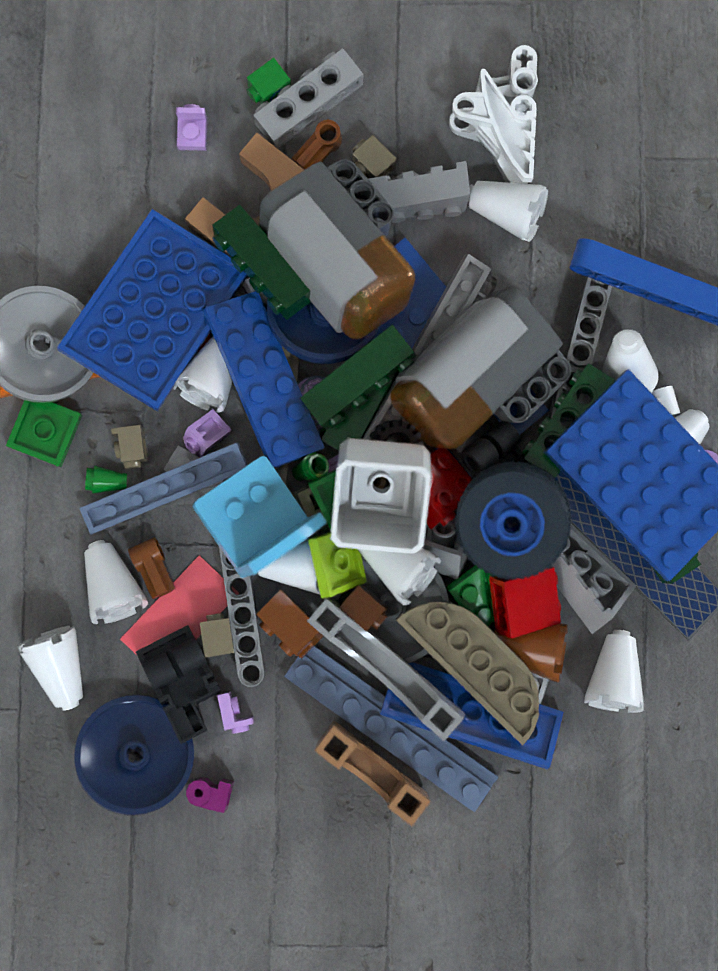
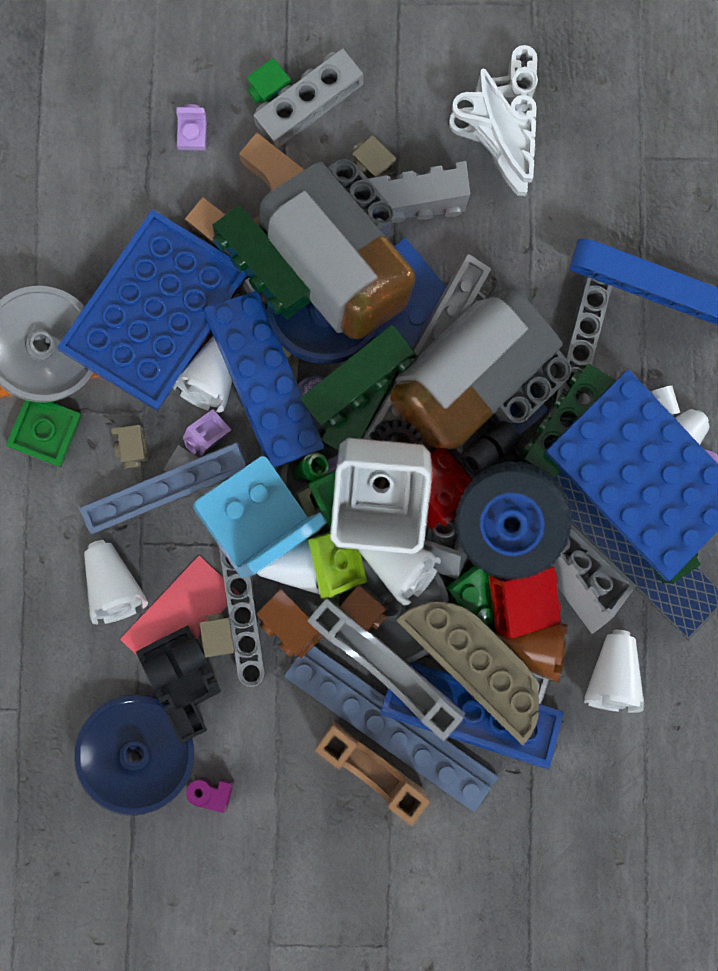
white cone [17,626,83,711] -> none
green cone [85,465,127,494] -> none
dark orange piece [128,537,176,599] -> none
lavender bracket [217,691,255,734] -> none
dark orange piece [291,119,342,170] -> none
white cone [468,181,548,242] -> none
white cone [601,330,658,393] -> none

